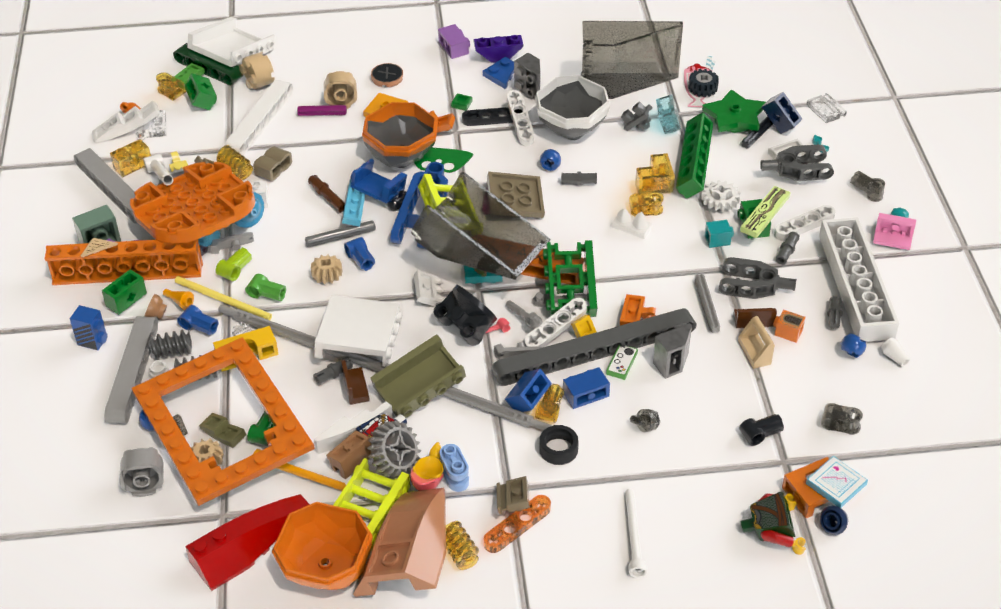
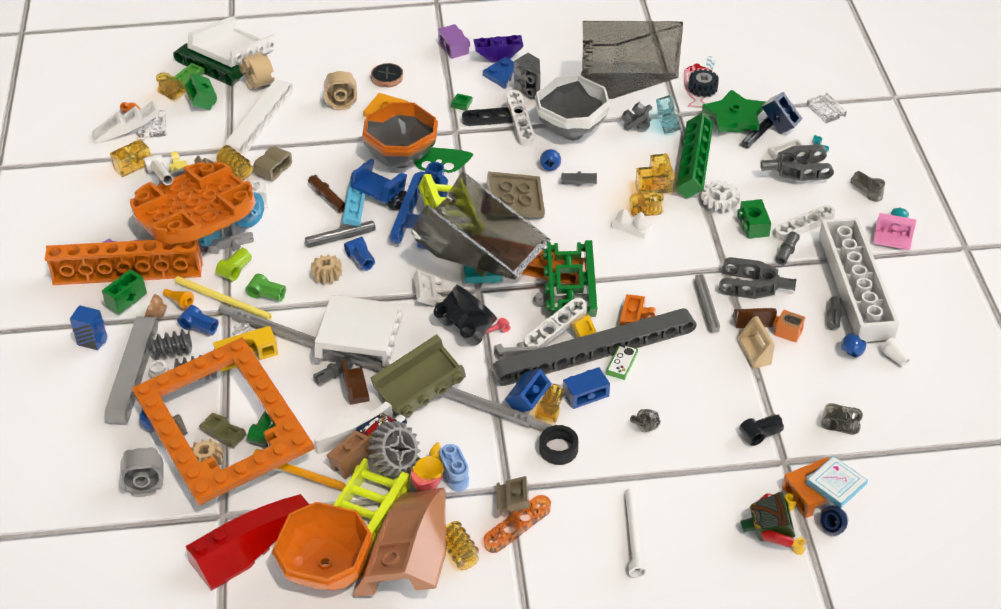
sand green brick [72,204,121,244] -> none
light grey beam [73,148,136,223] -> none
tan sticker [81,238,118,257] -> none
magenta axle [297,105,347,116] -> none
orange bracket [429,110,455,133] -> none
light grey piece [506,300,543,328] -> none
flat silver slope [653,323,692,379] -> none
teal brick [704,219,734,248] -> none
yellowish green tile [740,186,791,238] -> none

